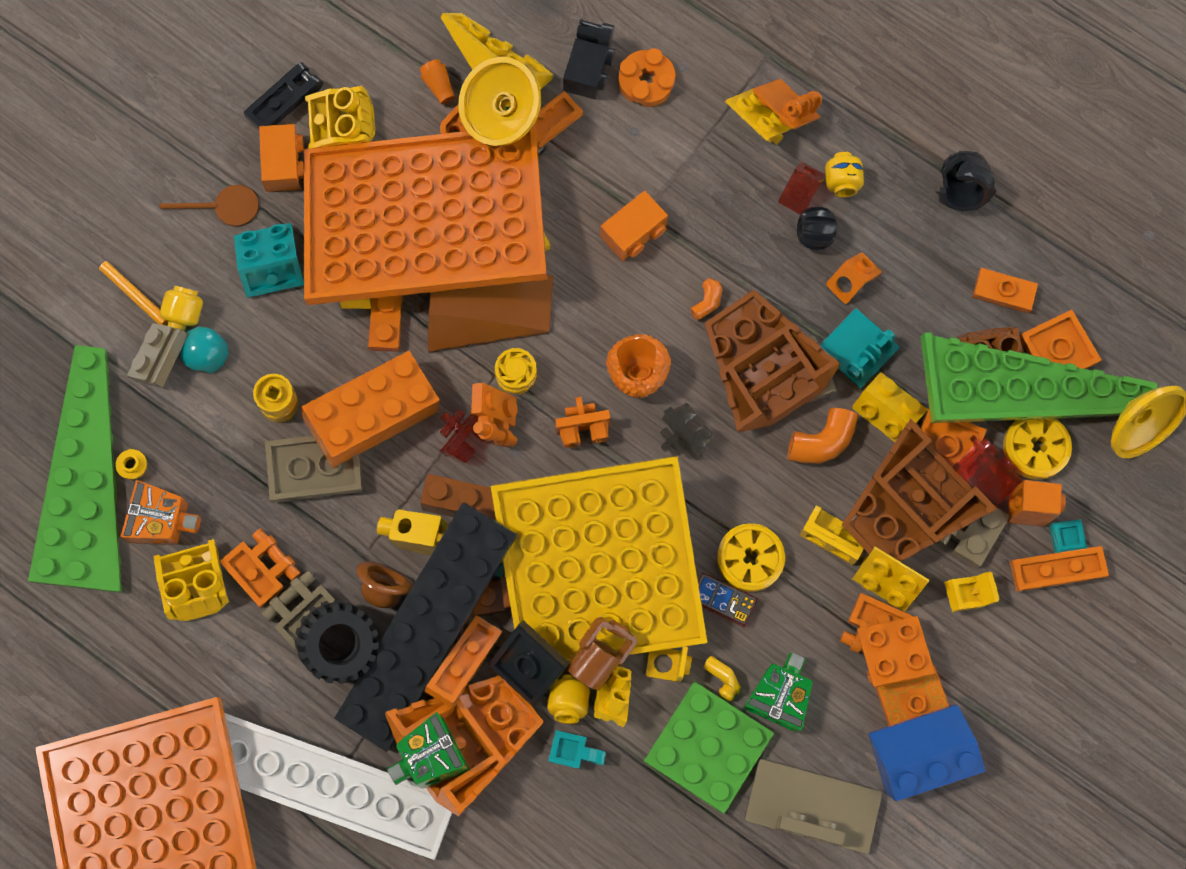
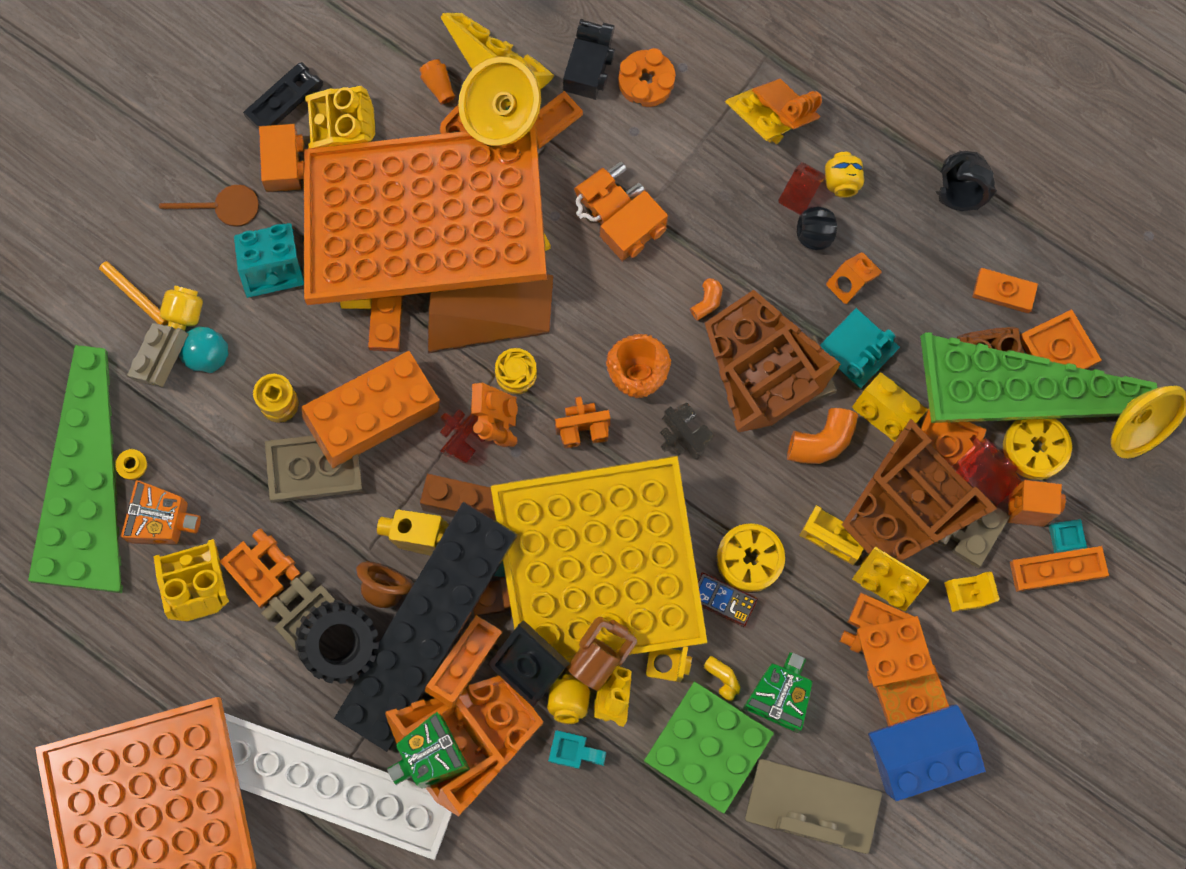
none -> orange piece [574,162,644,225]

